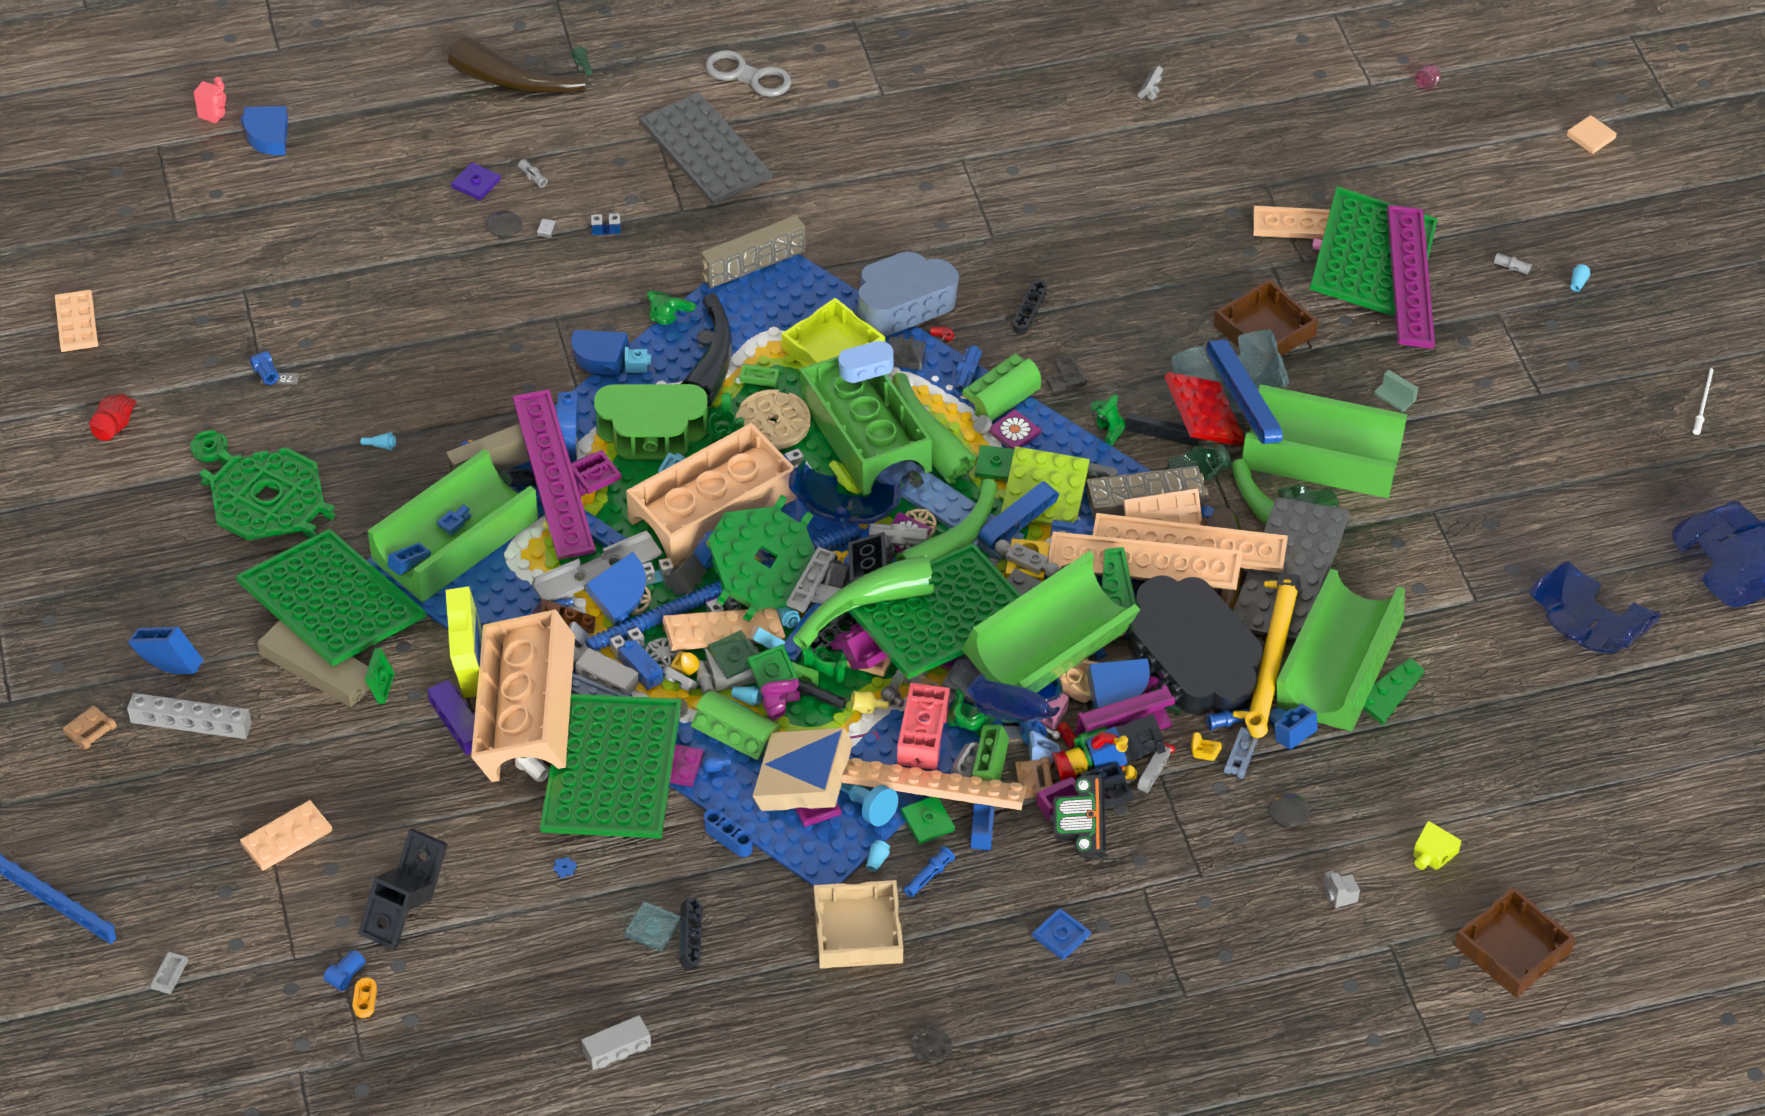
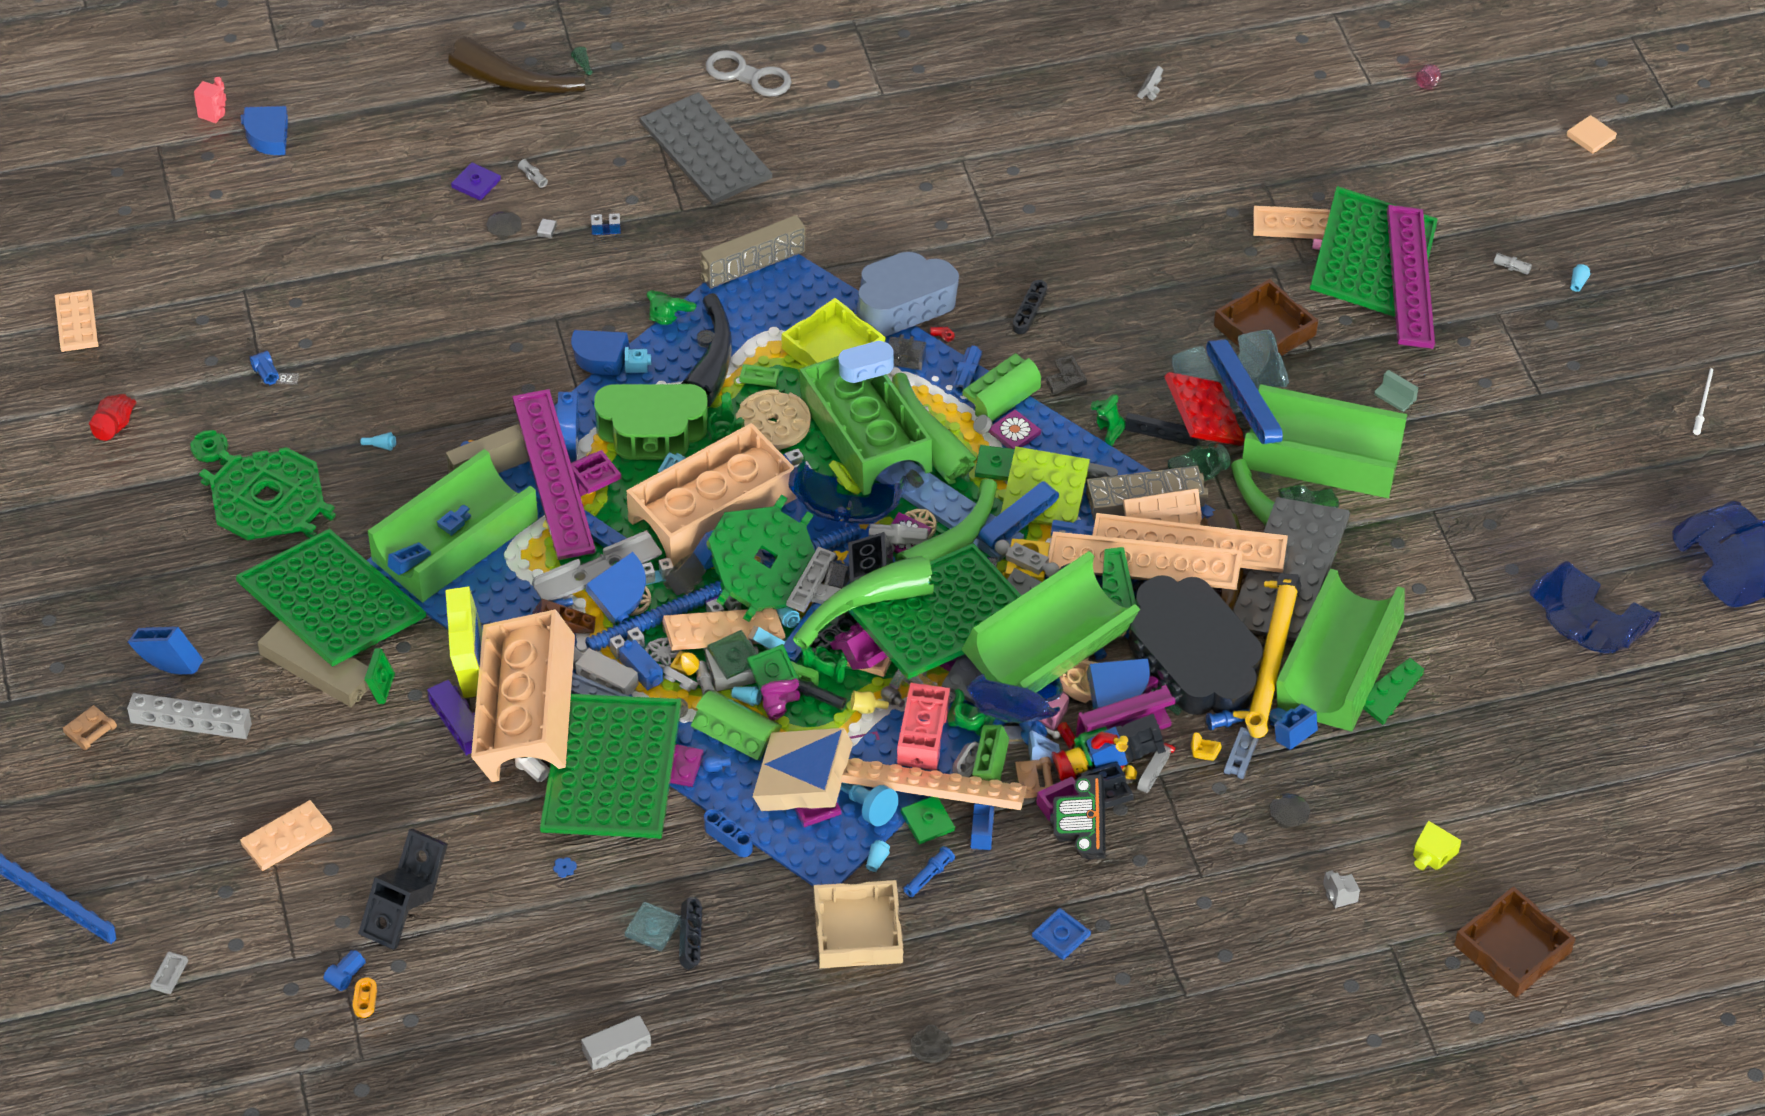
black plate [499,469,536,487] -> none
flat silver piece [569,622,588,648] -> none

